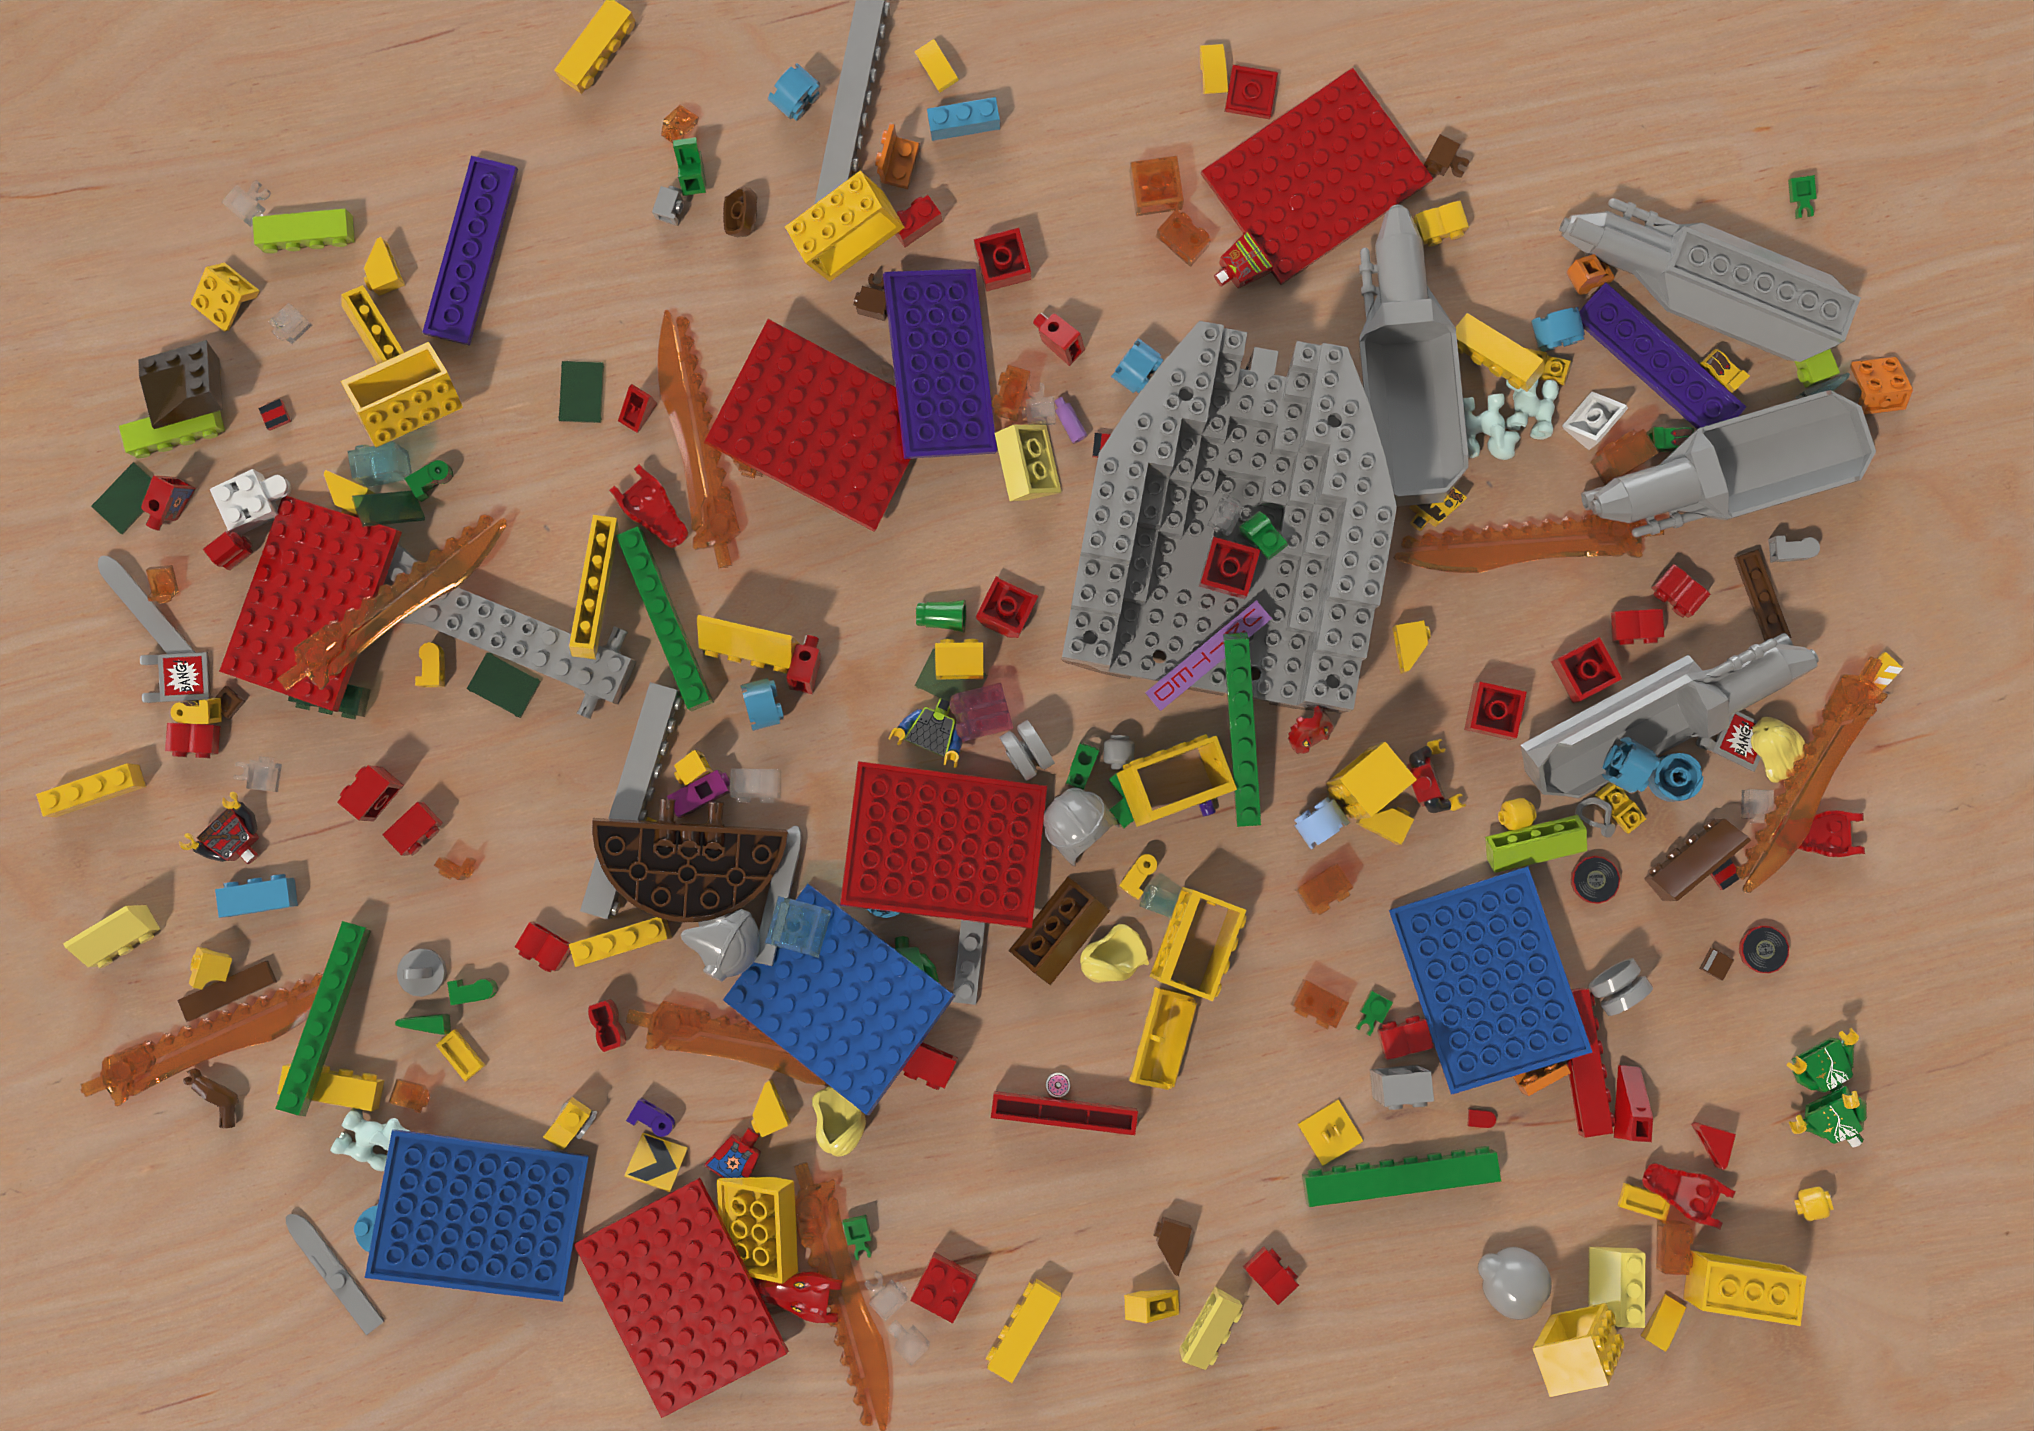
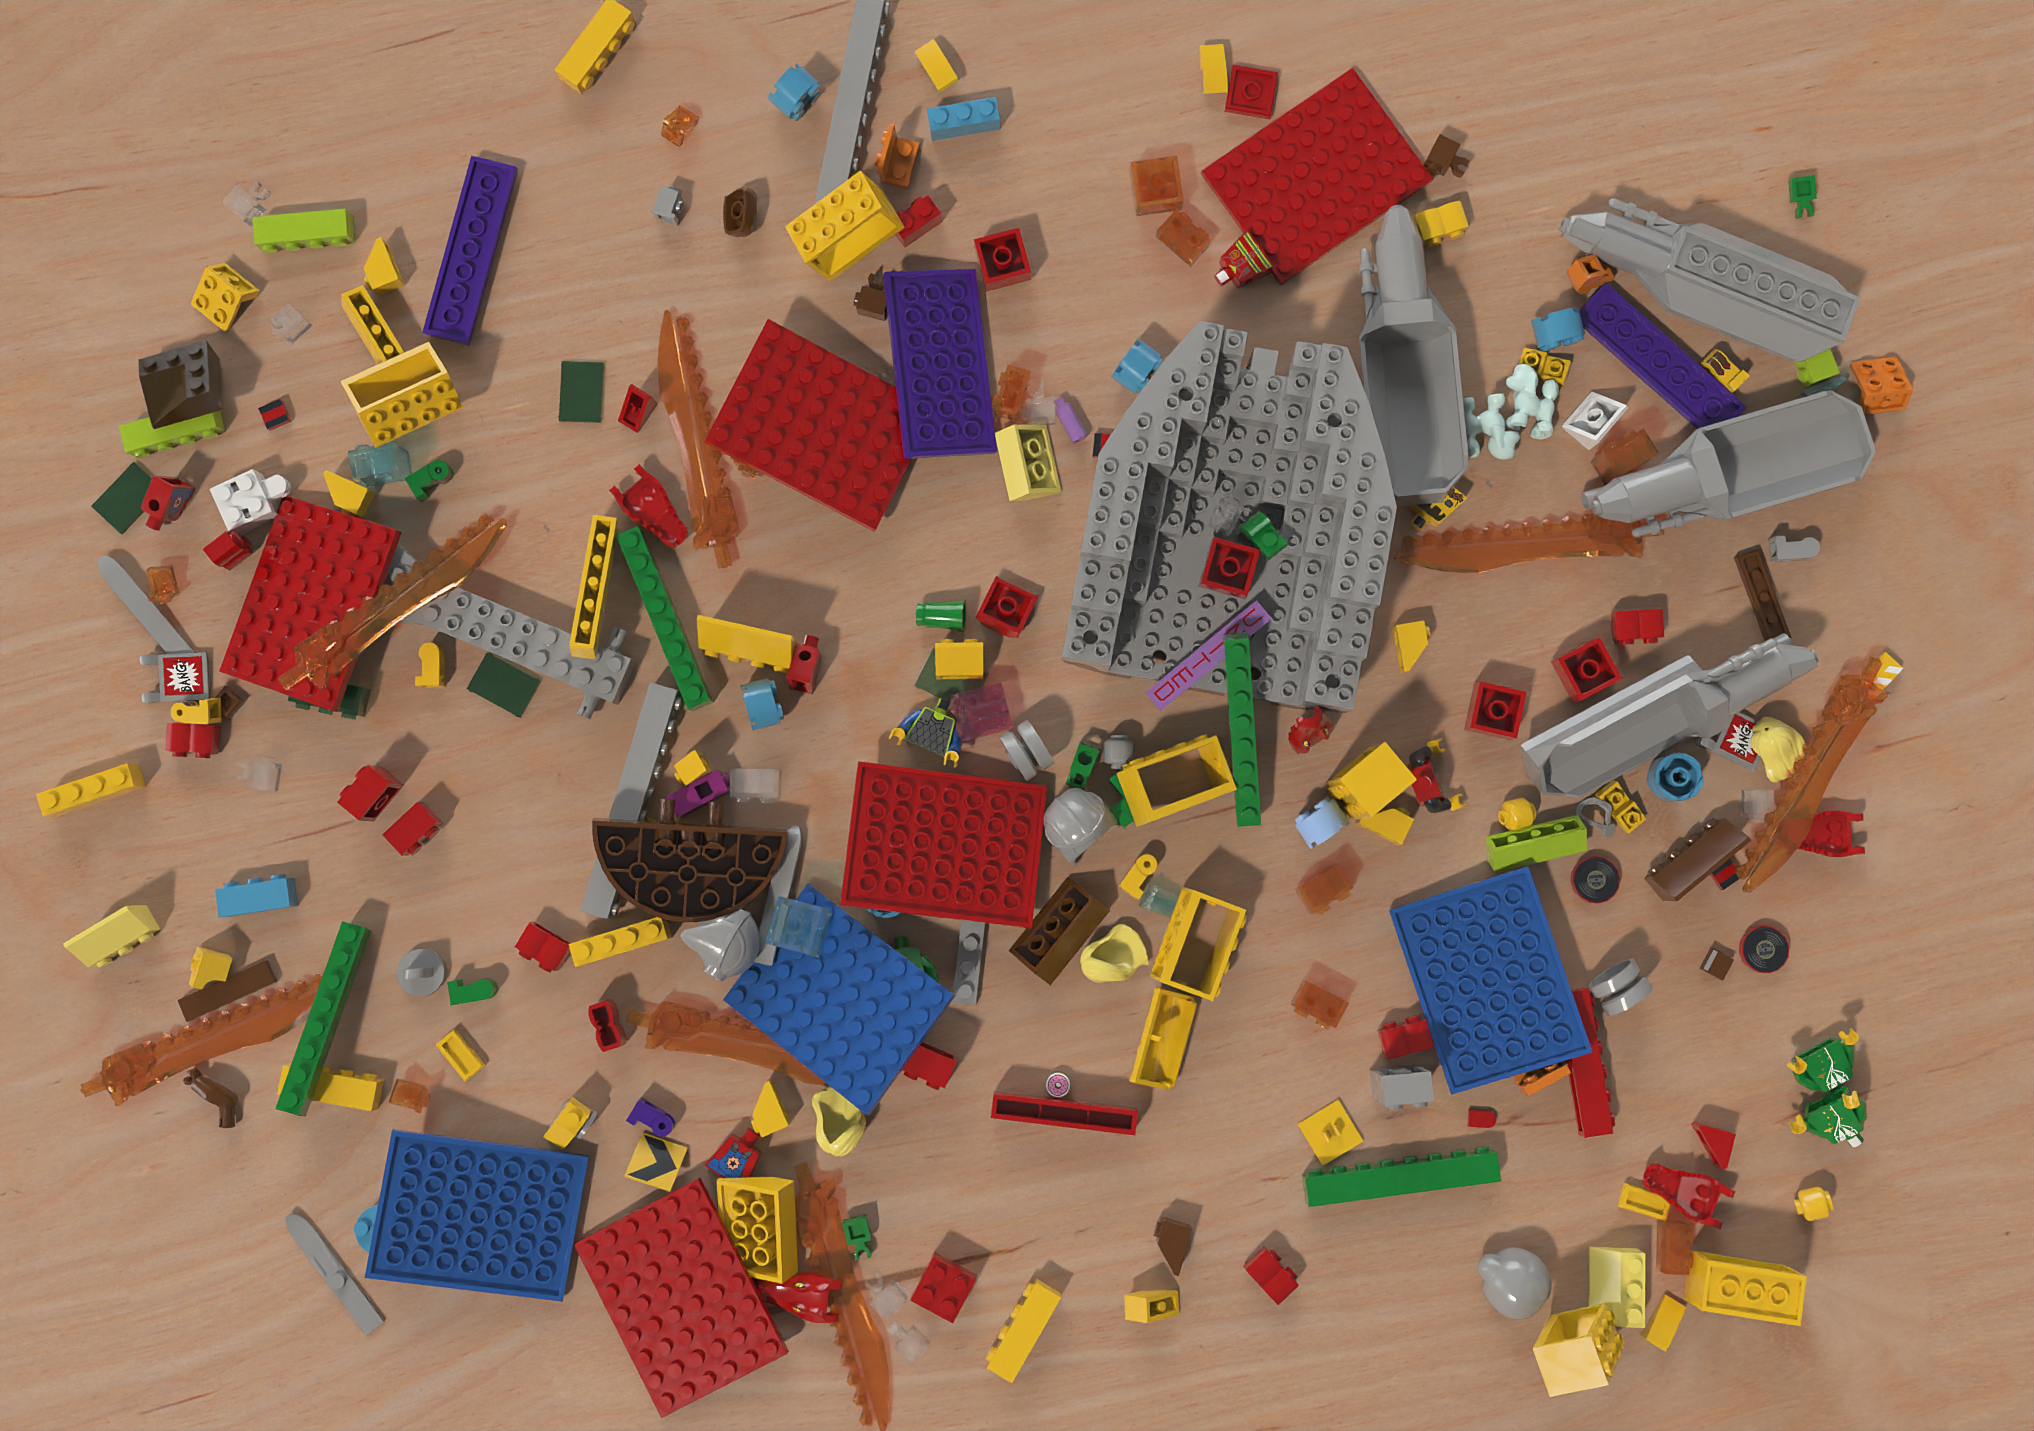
torso [179,792,259,864] -> none
light aqua animal [330,1108,409,1171] -> none
clear green piece [352,491,425,527] -> none
green slope [395,1014,451,1035] -> none
clear orange bracket [434,857,476,880] -> none
green brick [673,137,706,196] -> none
red torso [1033,313,1085,366] -> none
light yellow slope [1179,1286,1243,1370] -> none
dark purple hand [1199,799,1216,817] -> none
green plate [1355,990,1393,1036] -> none
yellow brick [1455,313,1545,392] -> none
dark azure brick [1602,737,1660,793] -> none
red slope [1613,1065,1653,1143] -> none
green leg [1647,427,1694,453] -> none
red brick [1651,564,1711,618] -> none

